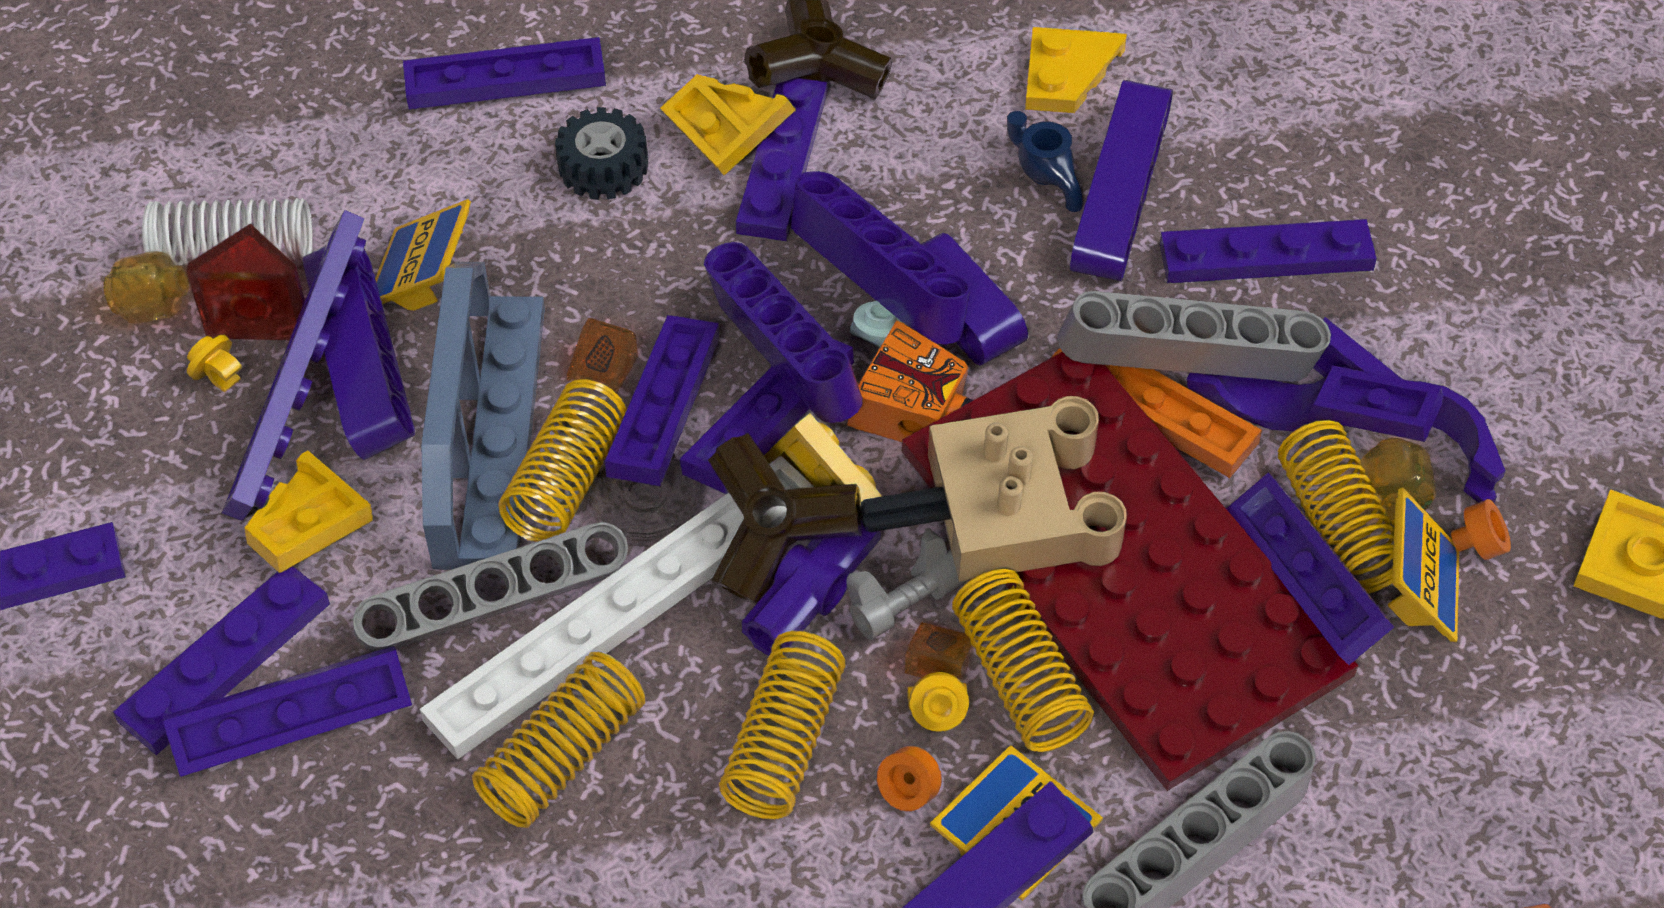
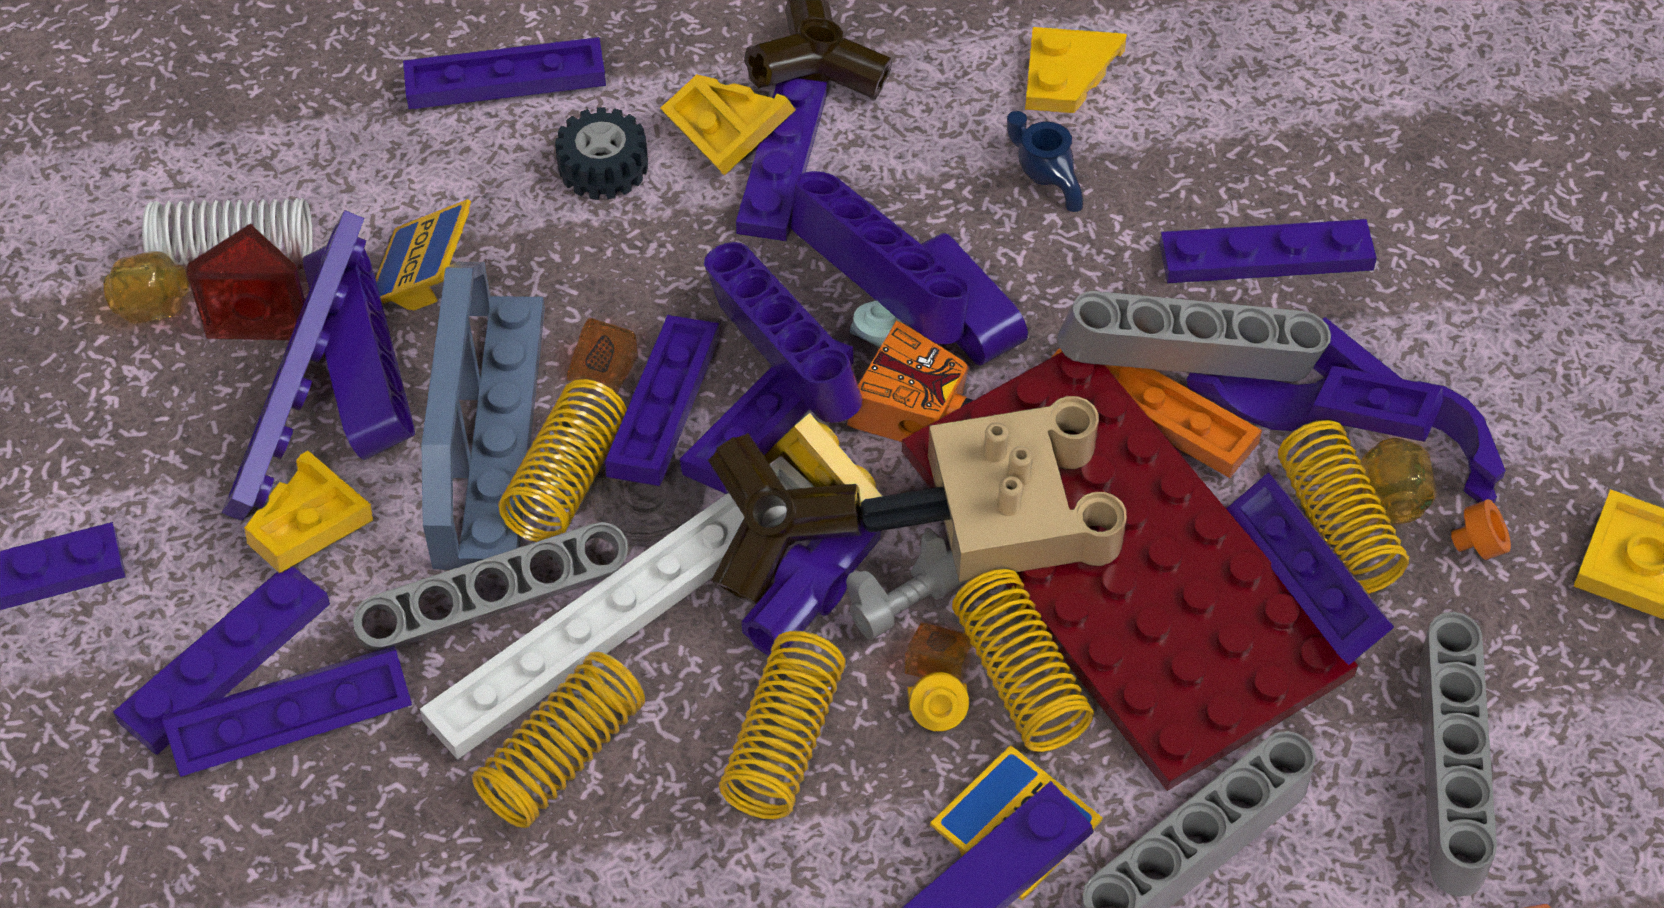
yellow plate [187,335,242,392] -> none
orange tile [877,746,942,811] -> none
dark purple beam [1070,80,1173,282] -> none
piece [1388,488,1460,642] -> none
none -> light grey beam [1419,612,1497,897]

